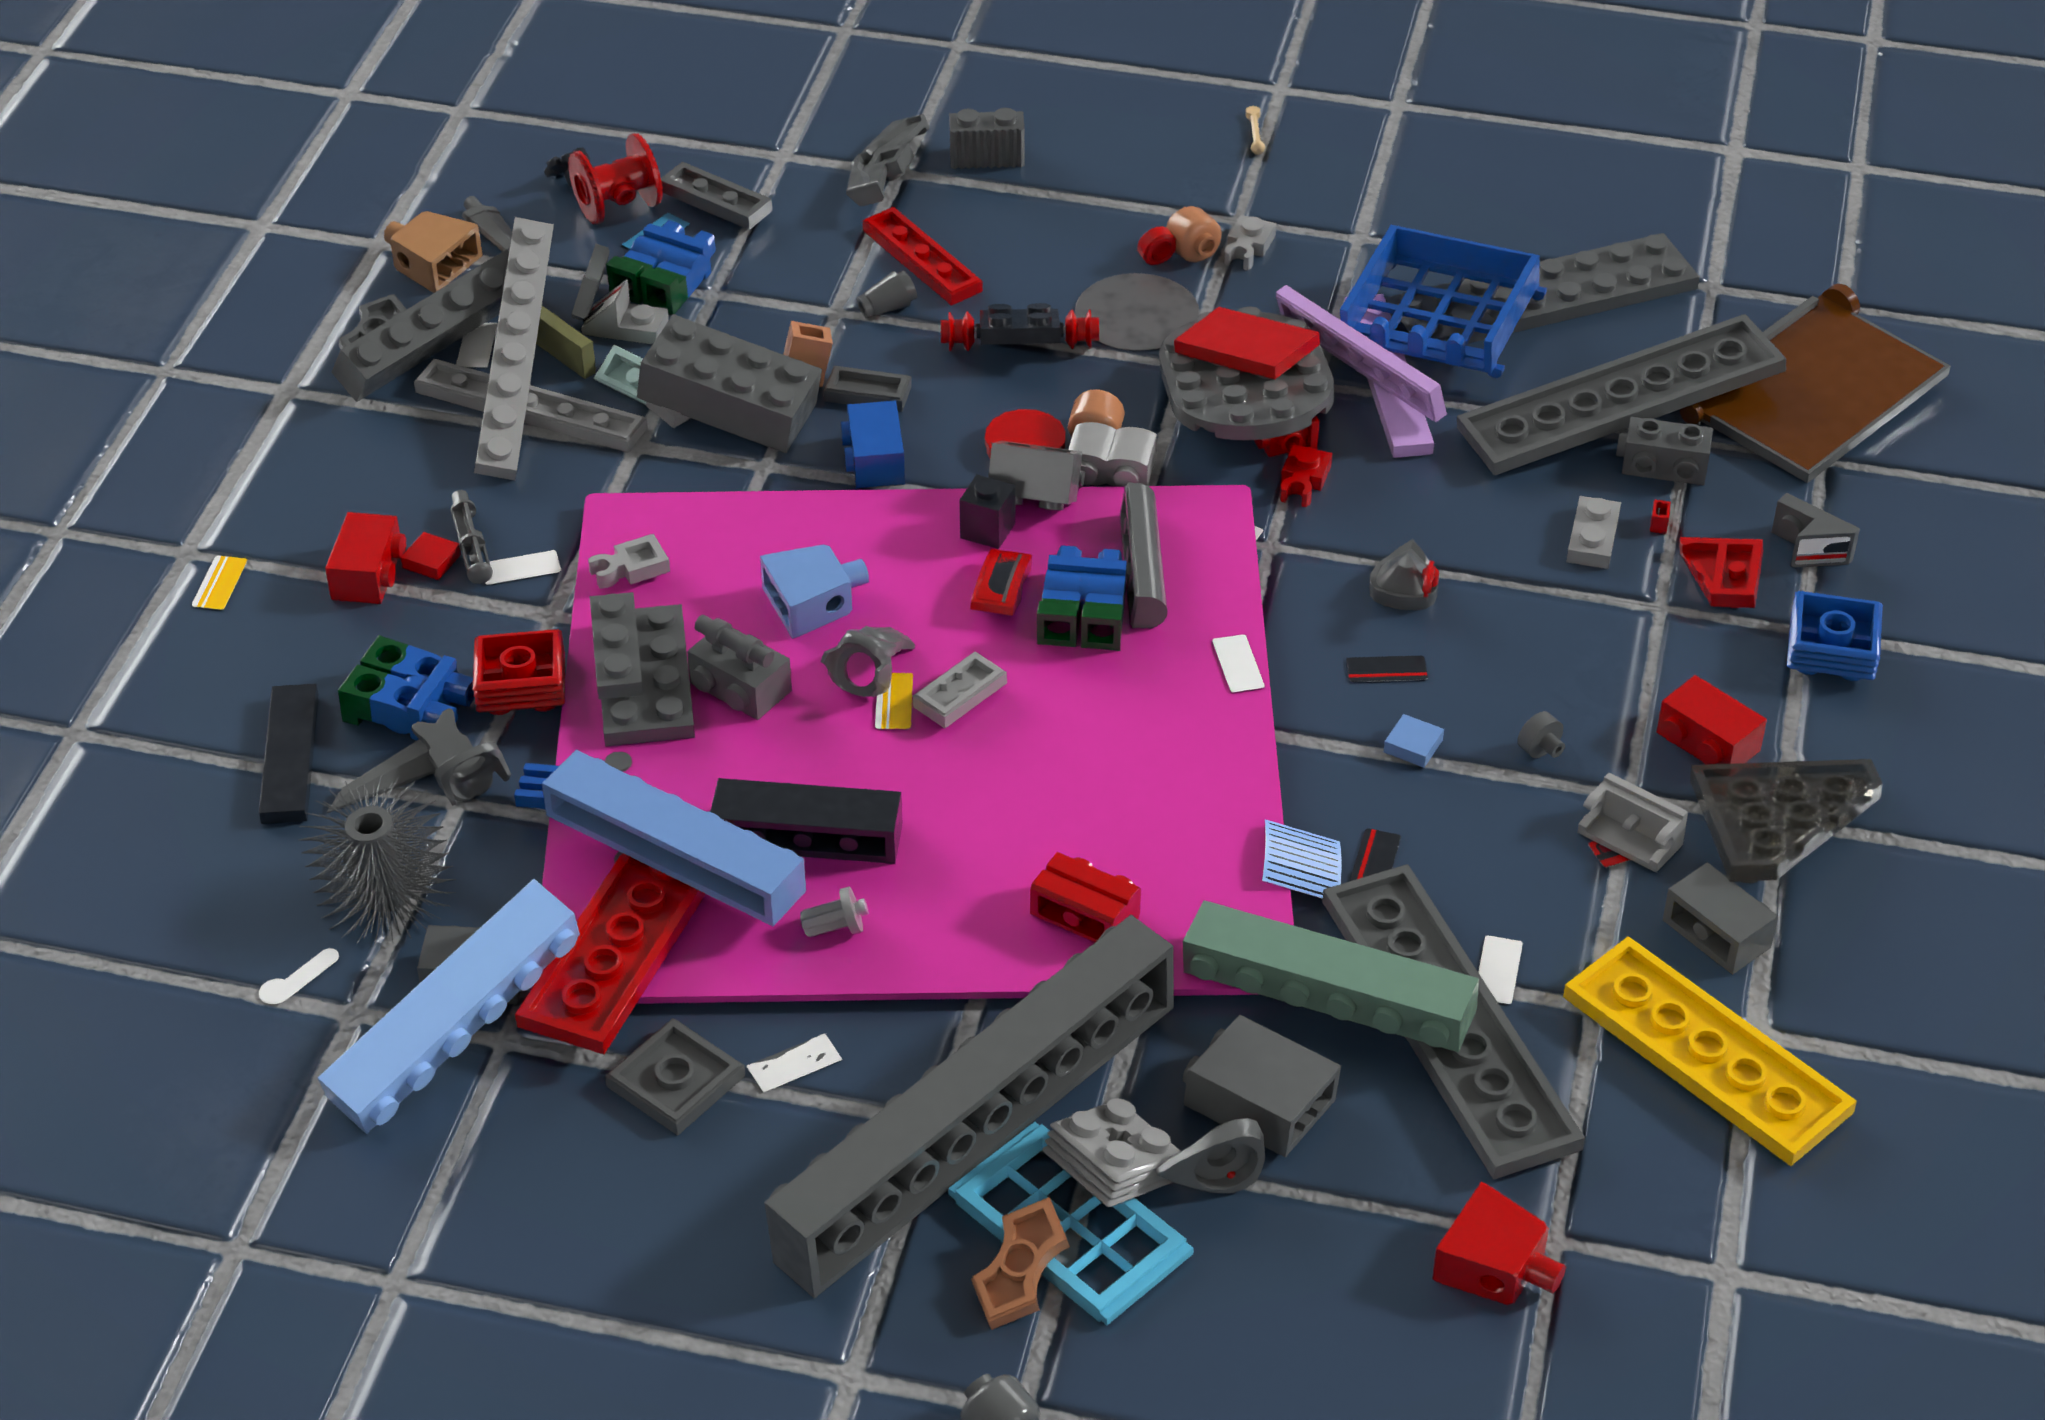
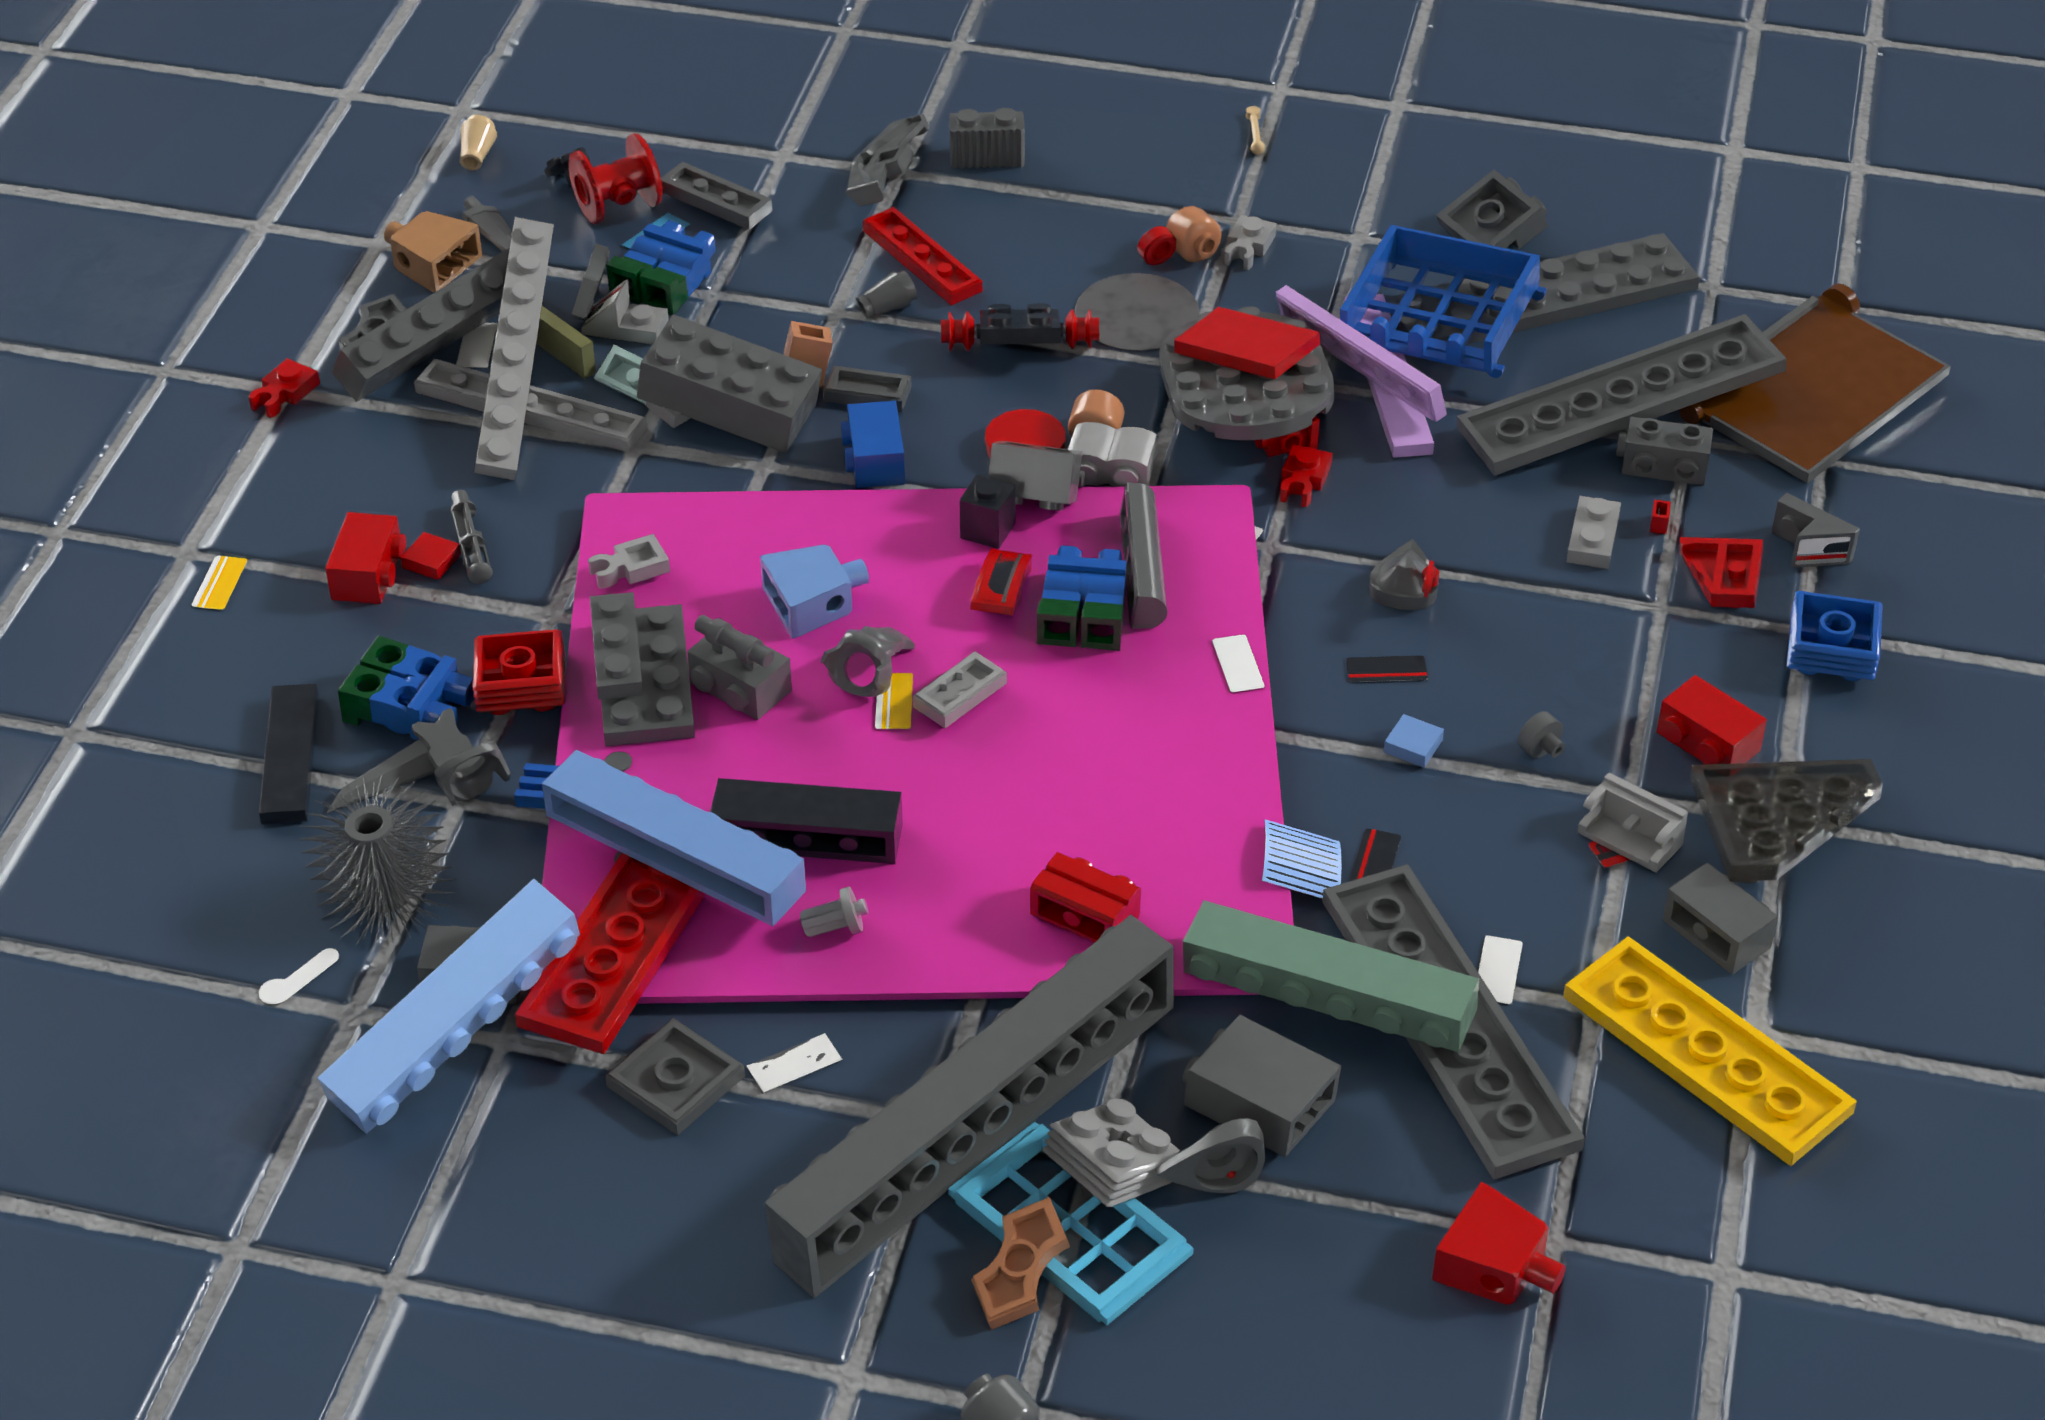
white sticker [485,550,561,585] -> none
none -> red plate [248,358,320,418]
none -> tan cone [460,115,497,170]
none -> dark grey plate [1436,170,1548,249]

